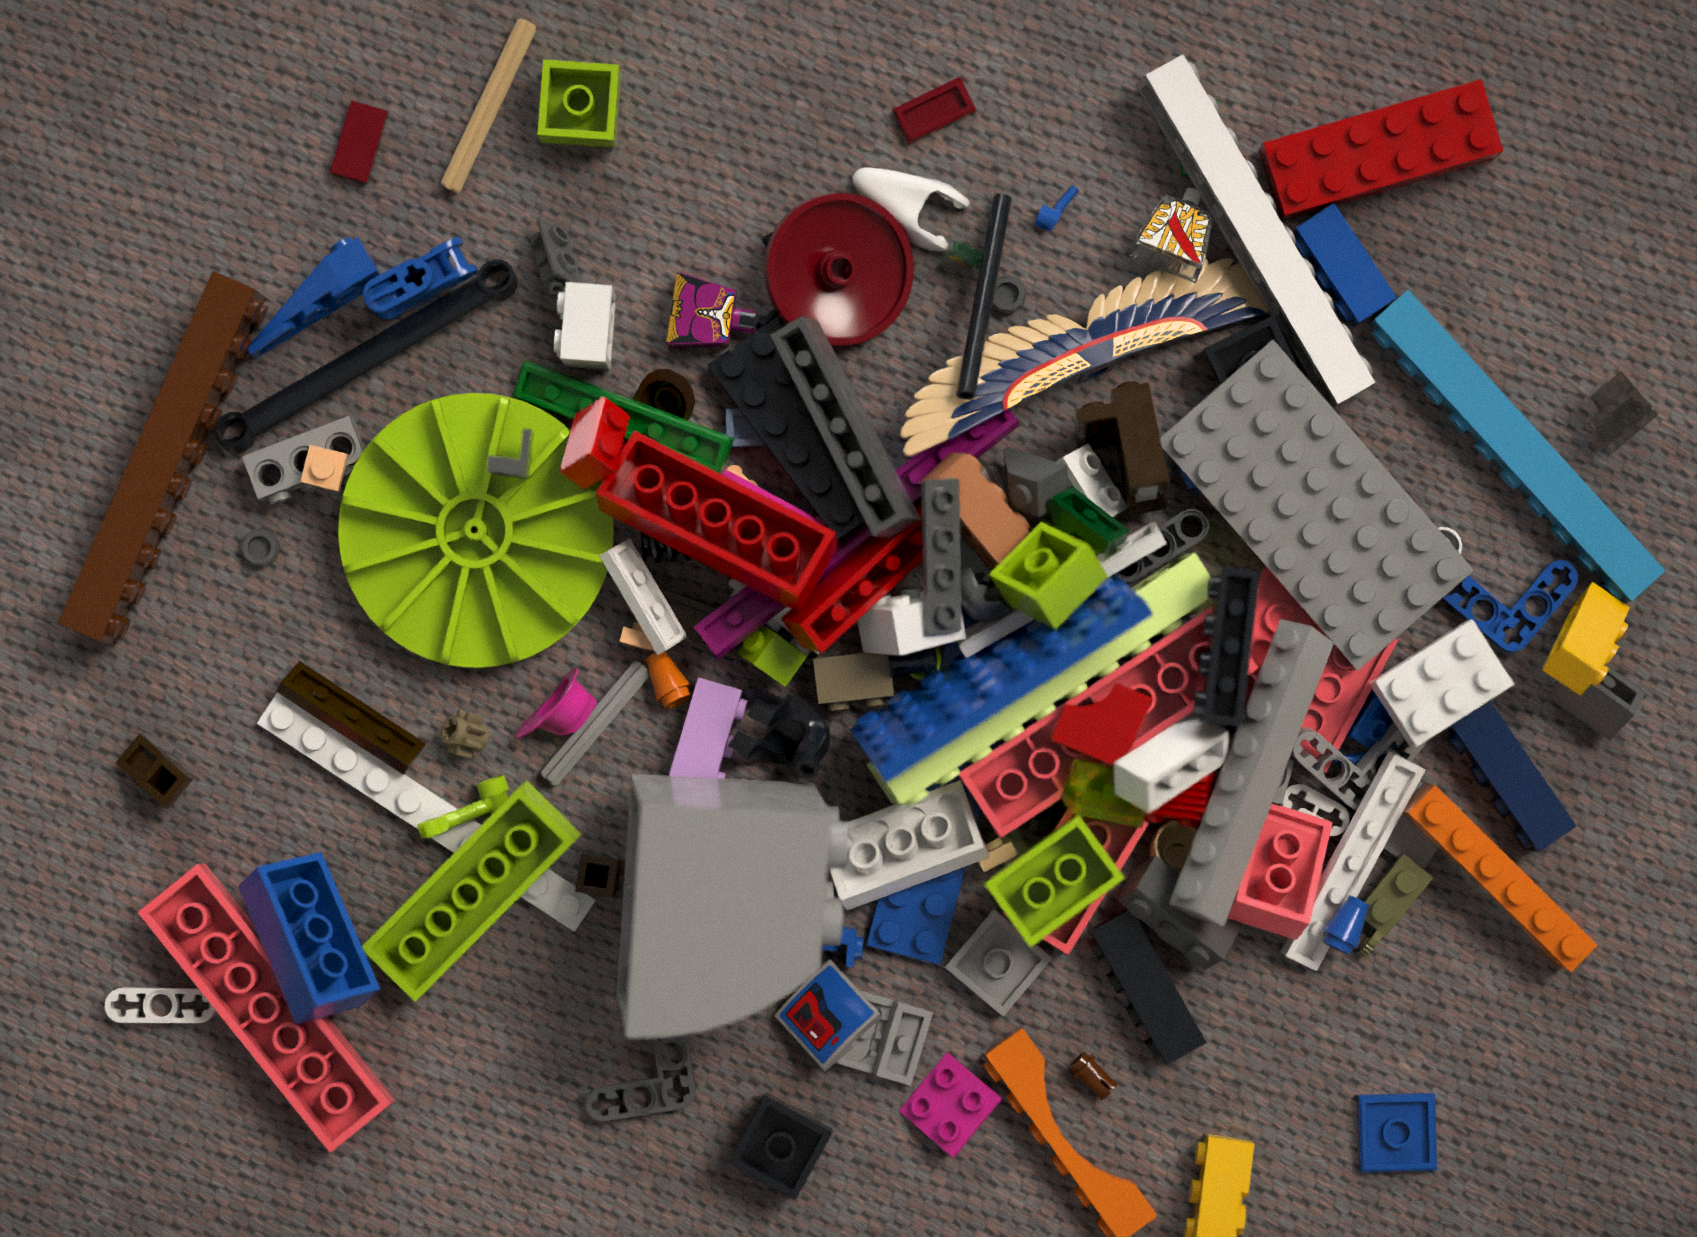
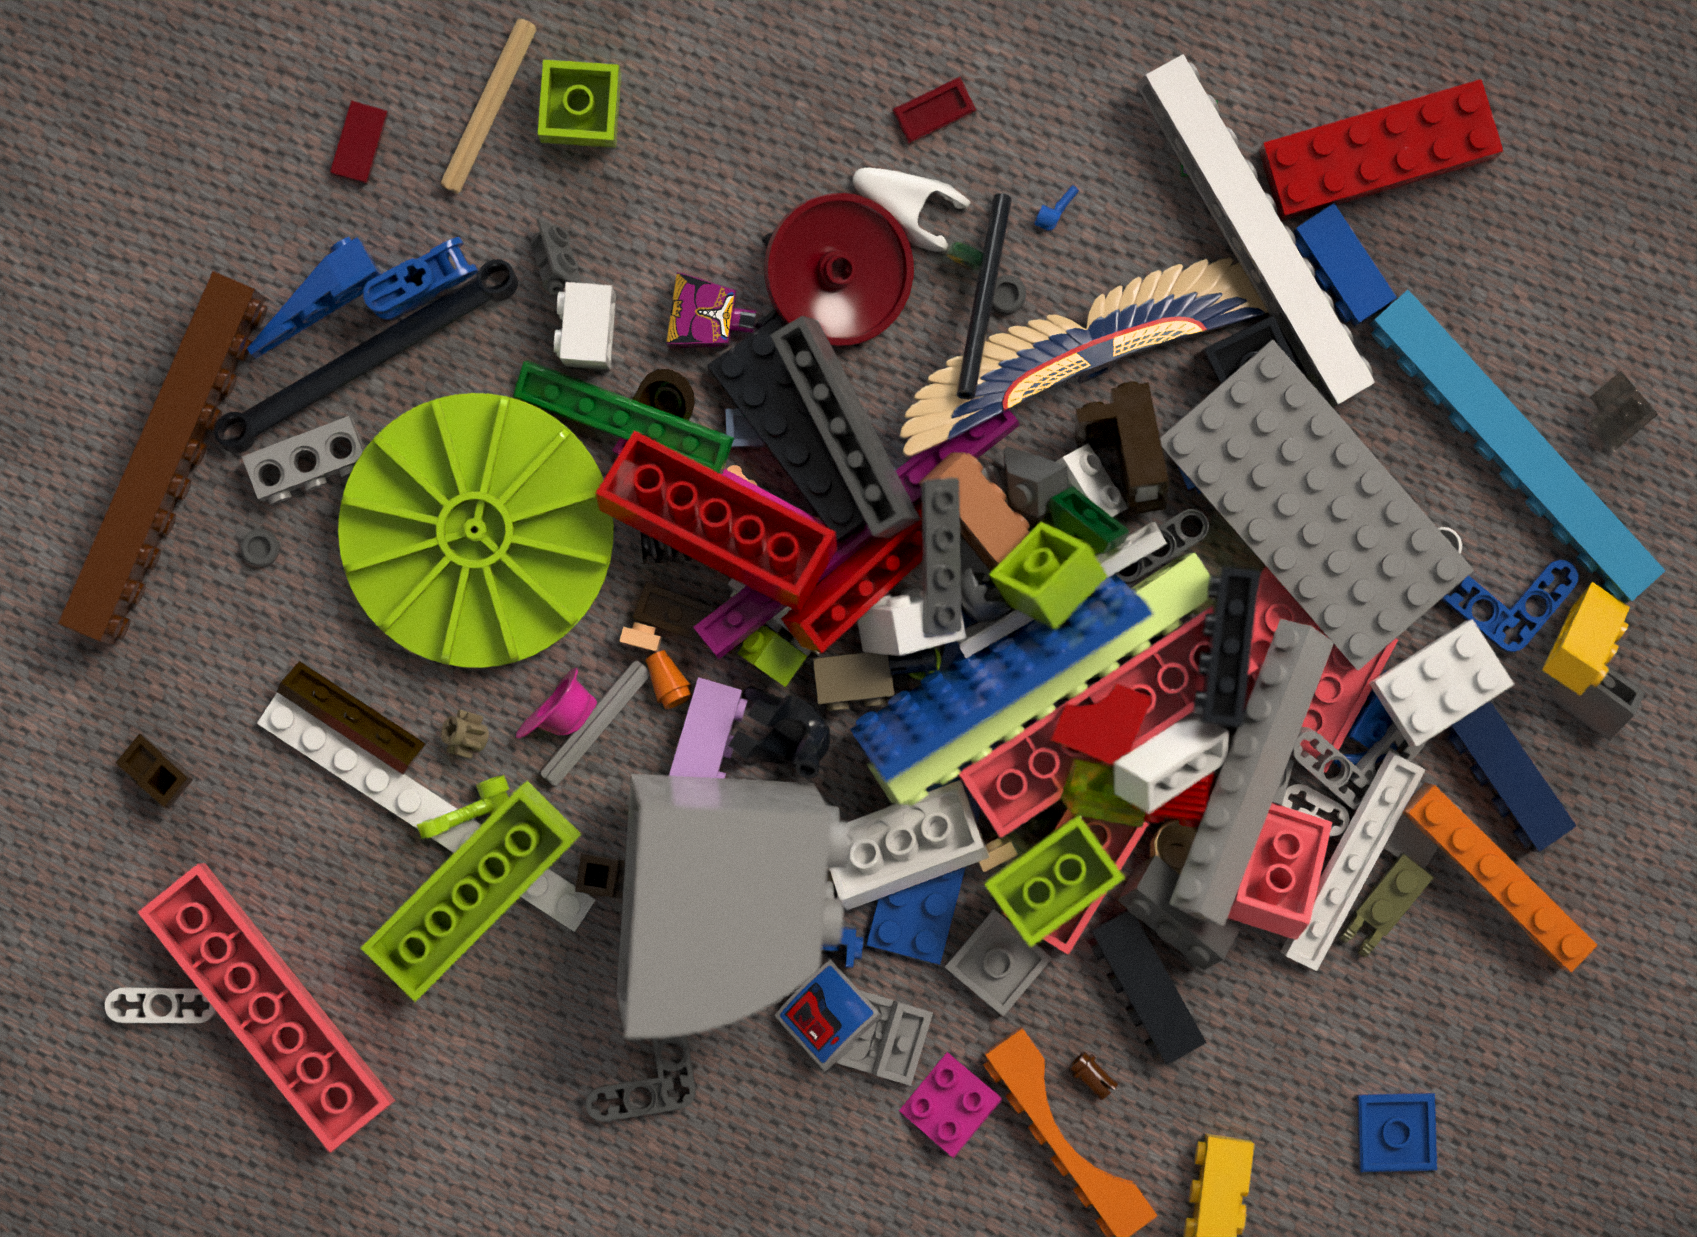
blue brick [238,852,380,1024] -> none
light nougat plate [300,445,349,492] -> none
dark grey panel [487,428,534,479] -> none
red brick [560,397,630,489] -> none
white tile [600,538,687,655] -> none
black brick [728,1092,833,1200] -> none
torso [1129,188,1213,284] -> none
blue cone [1322,895,1370,955] -> none

